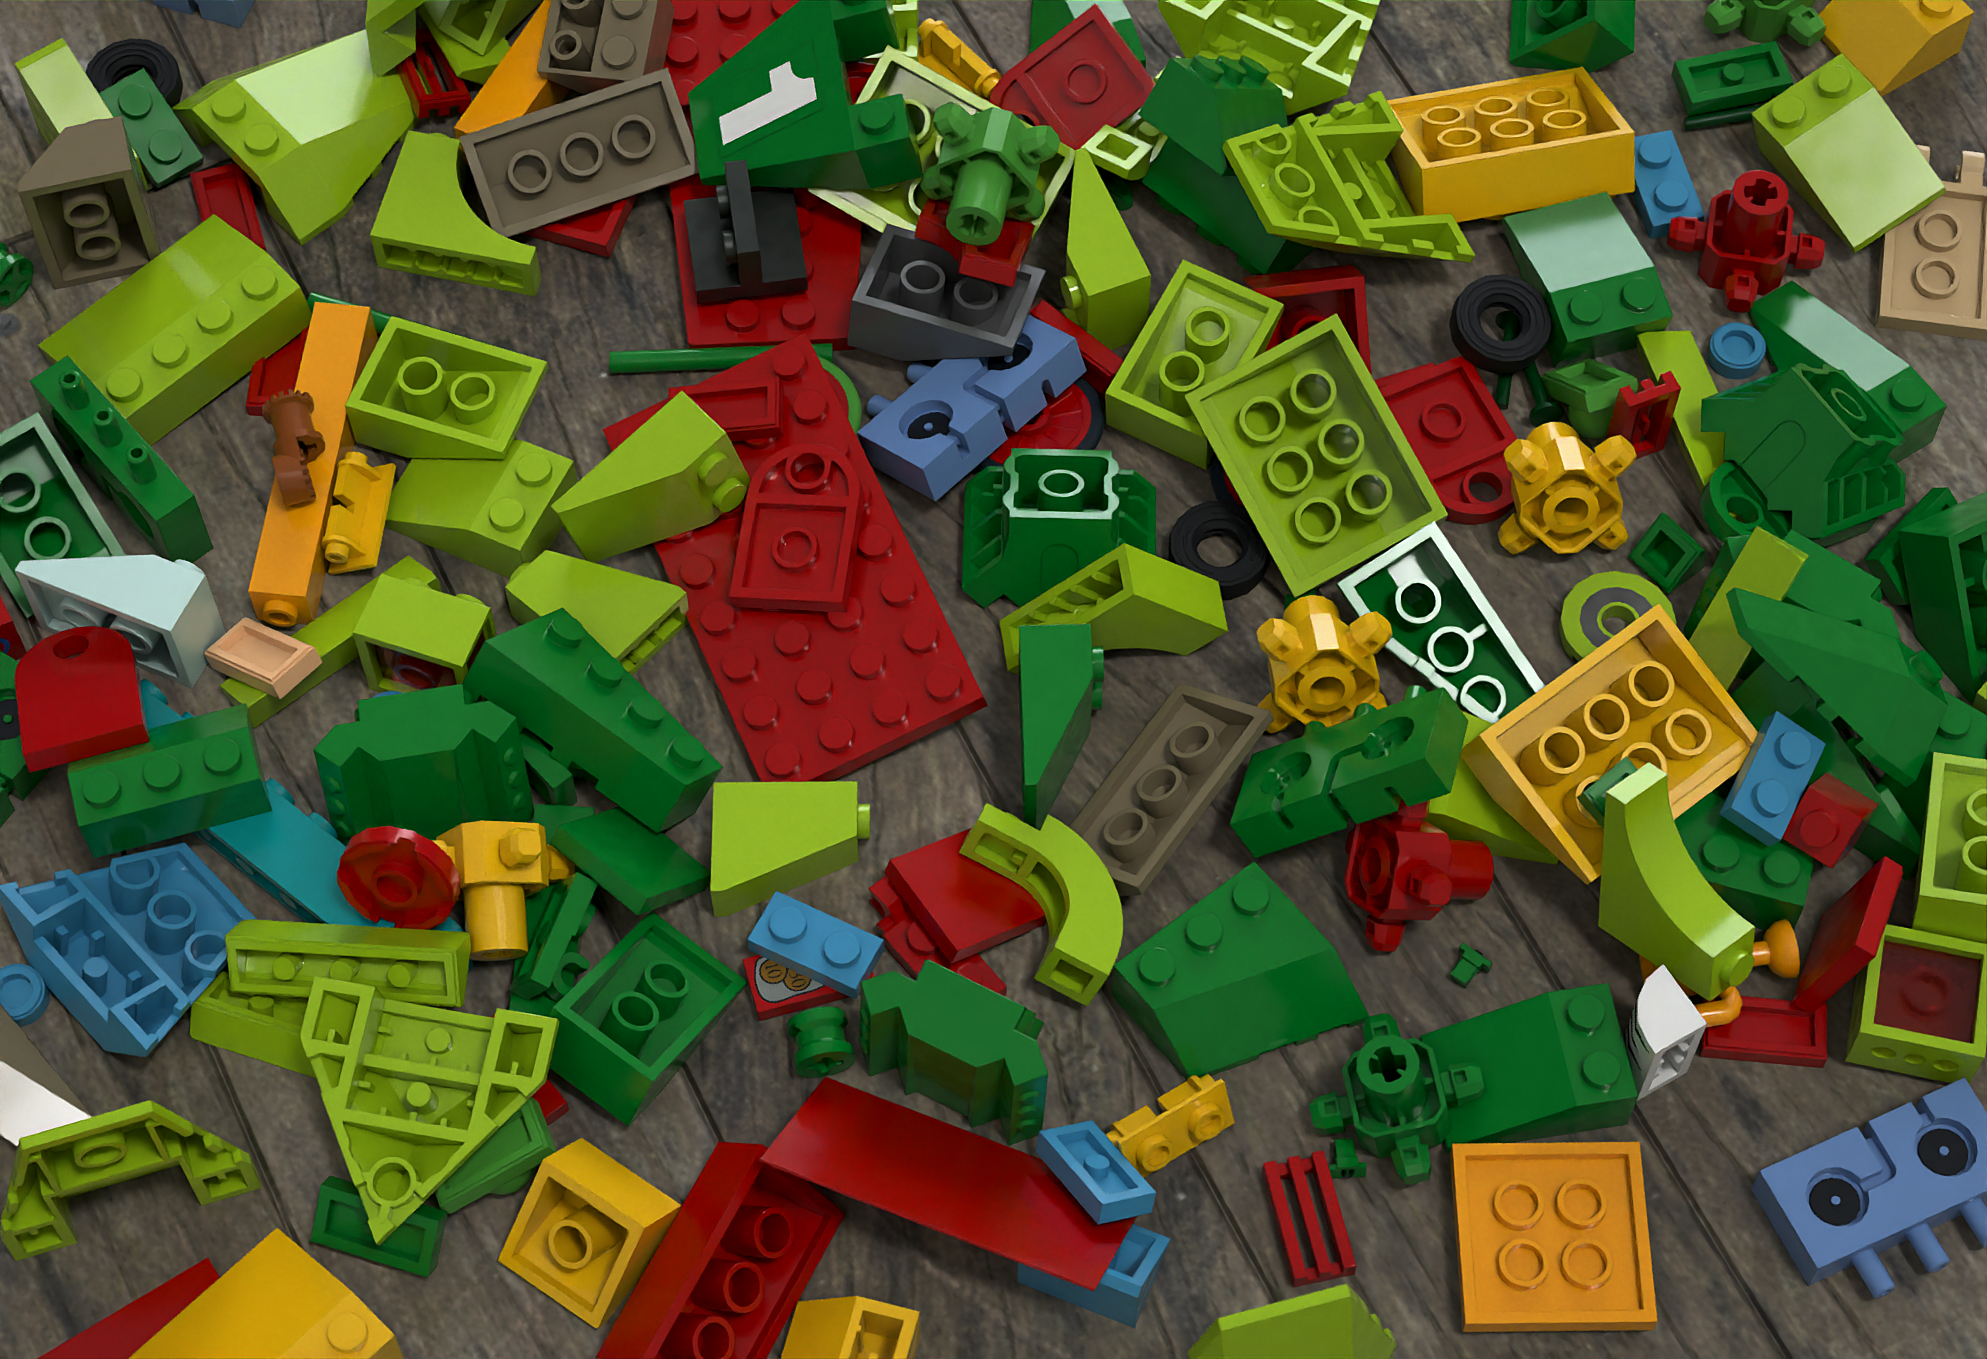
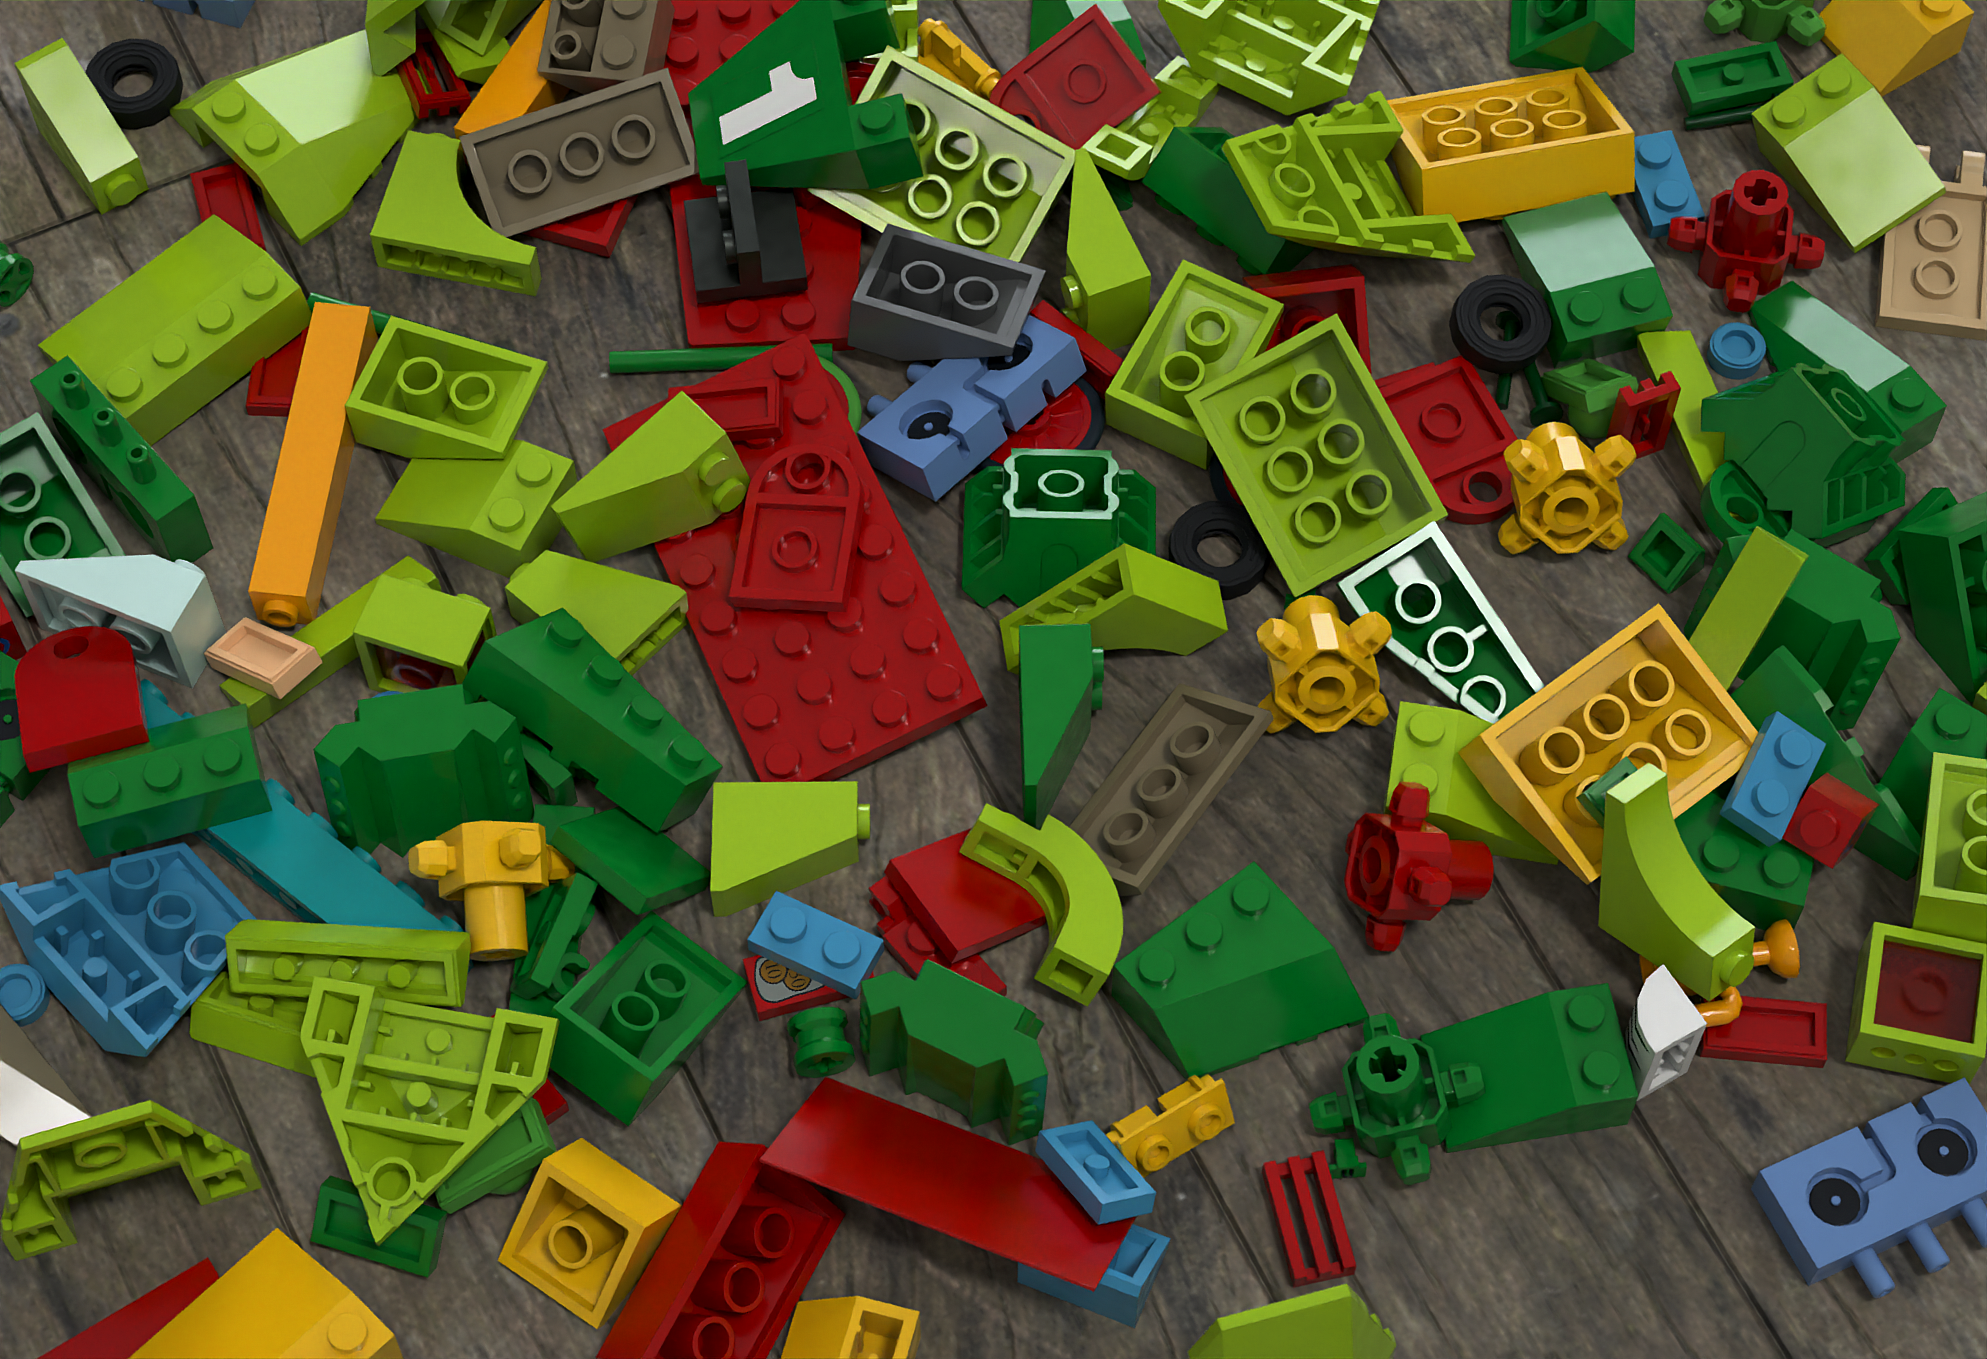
dark tan slope [17,116,161,290] -> none
green plate [98,68,204,190] -> none
dark orange connector [262,389,325,507] -> none
yellow hinge [321,451,396,575] -> none
red tile [337,826,460,930] -> none
red tile [914,198,1035,287] -> none
bright green piece [920,102,1060,246] -> none
green slope [1138,55,1288,176] -> none
green piece [1230,685,1469,858] -> none
green piece [1450,942,1492,988] -> none
light orange plate [1450,1142,1658,1332] -> none
lime tile [1558,571,1677,662] -> none
green wedge [1726,587,1948,788] -> none
red tile [1792,856,1903,1014] -> none

